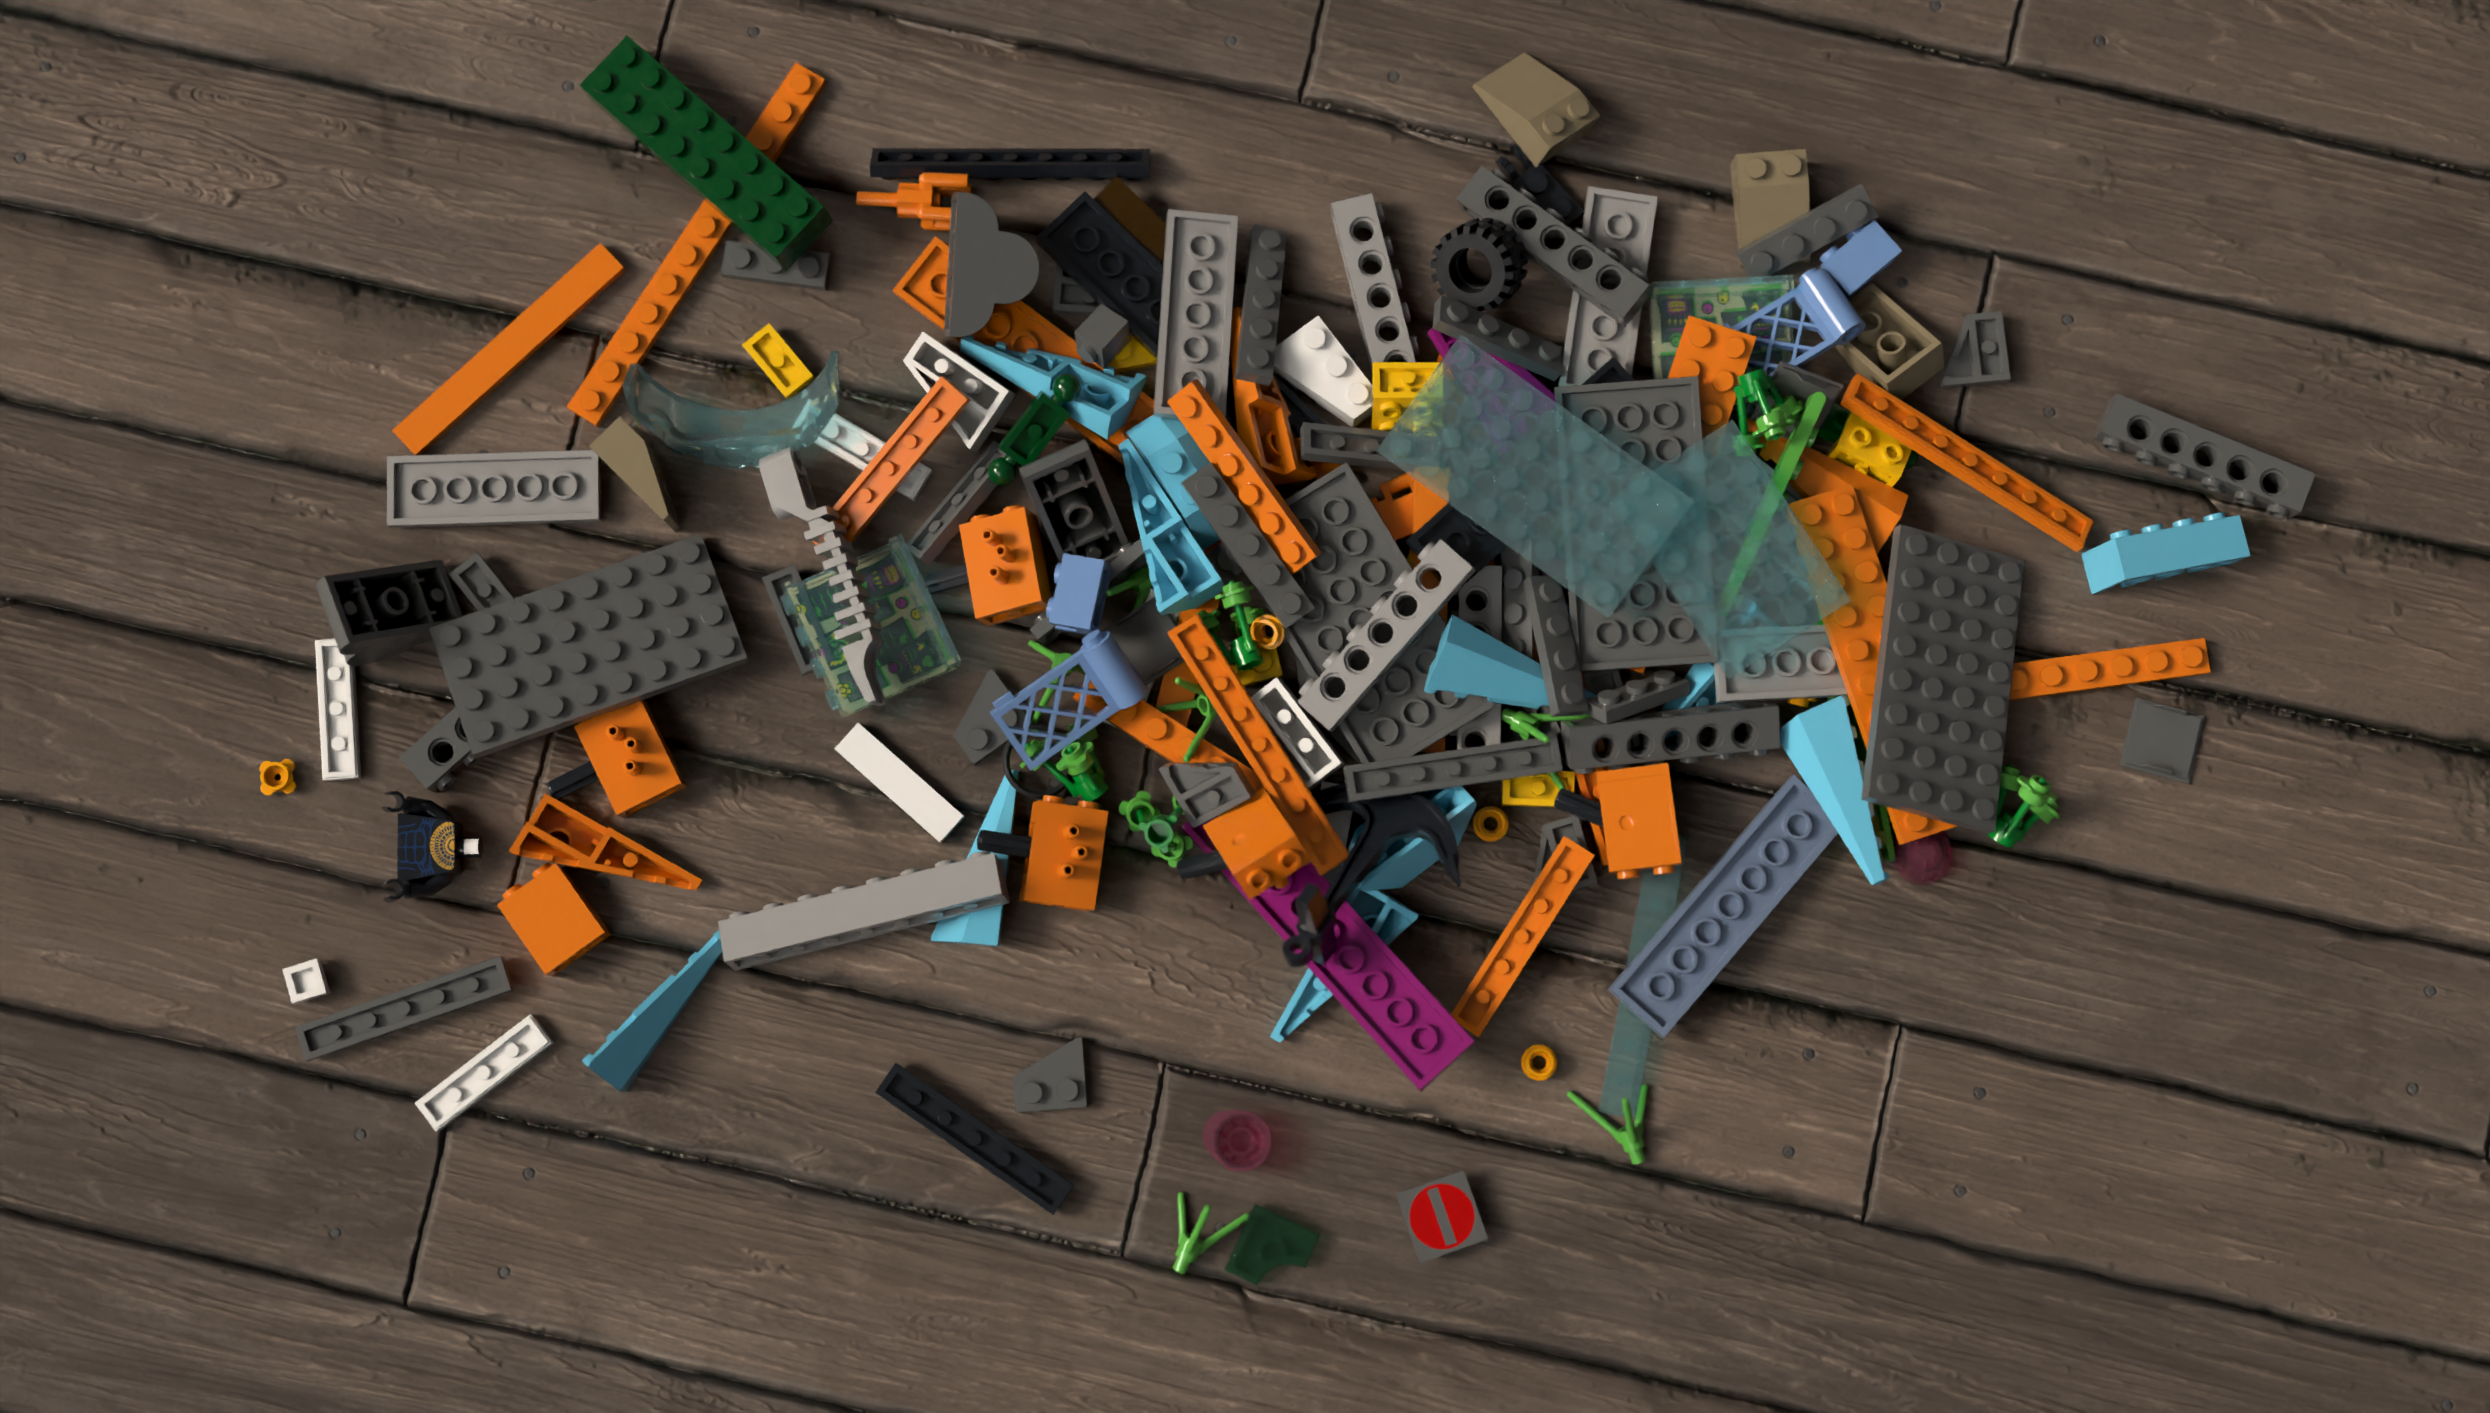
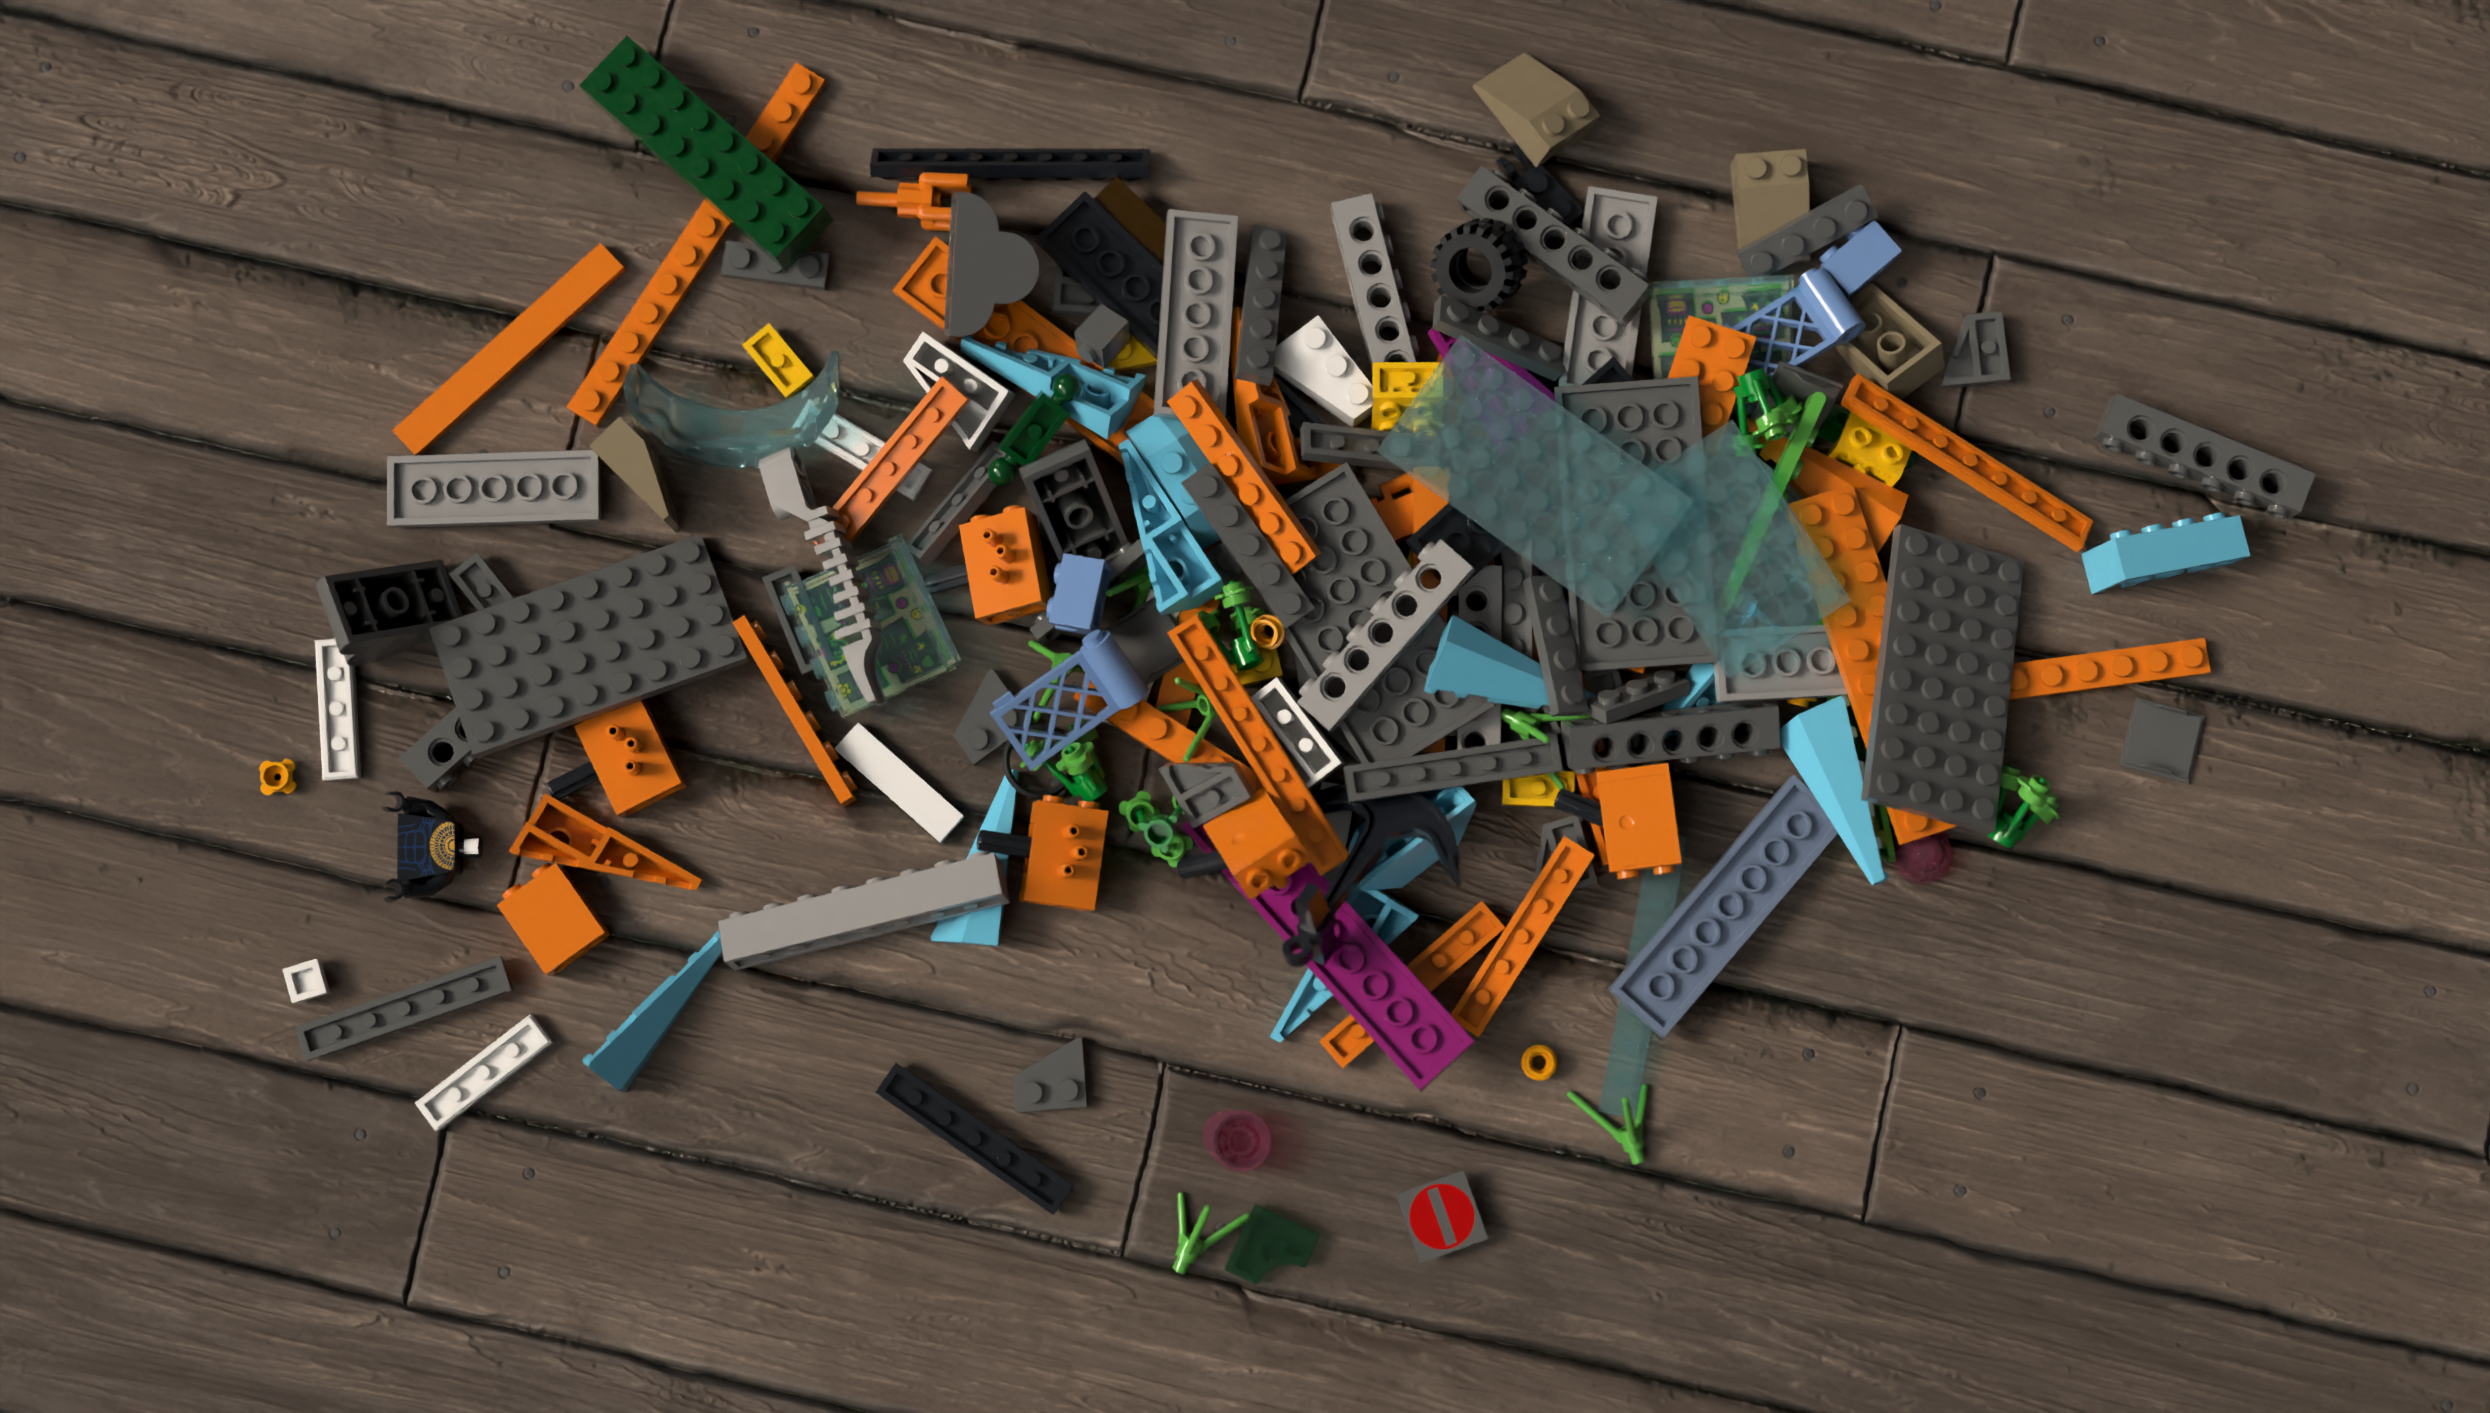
light orange plate [1473,806,1509,842] -> none
none -> orange plate [732,615,857,807]
none -> orange plate [1319,901,1505,1069]

